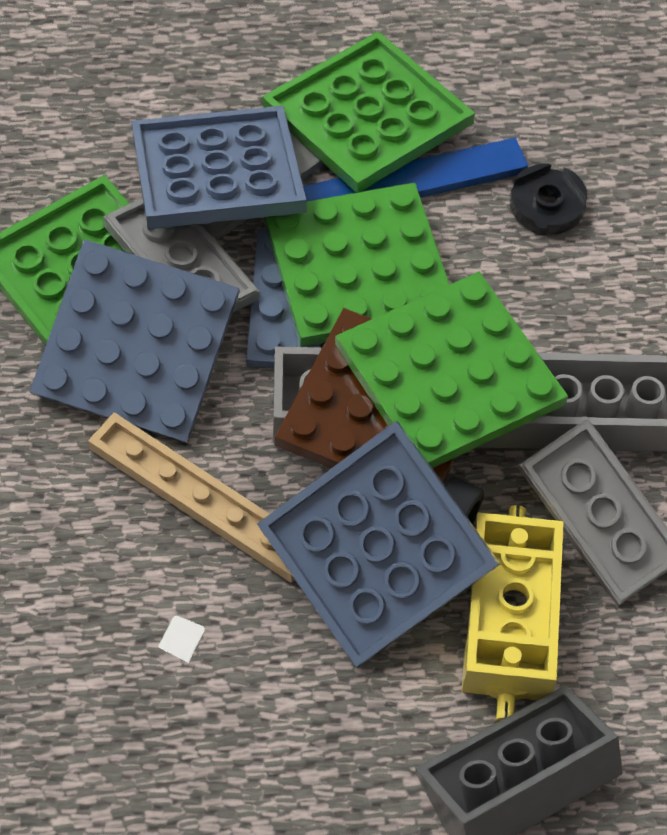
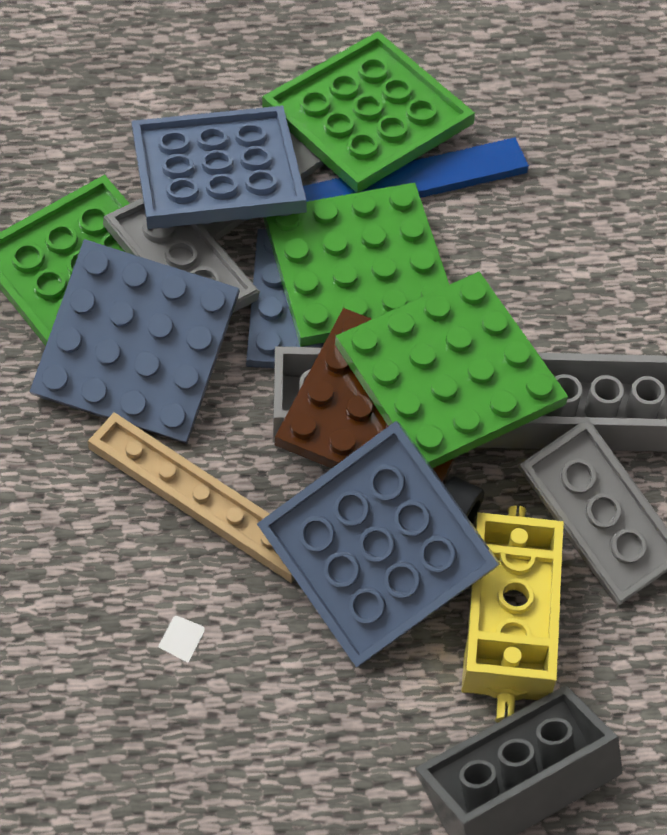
black plate [510,163,587,235] -> none

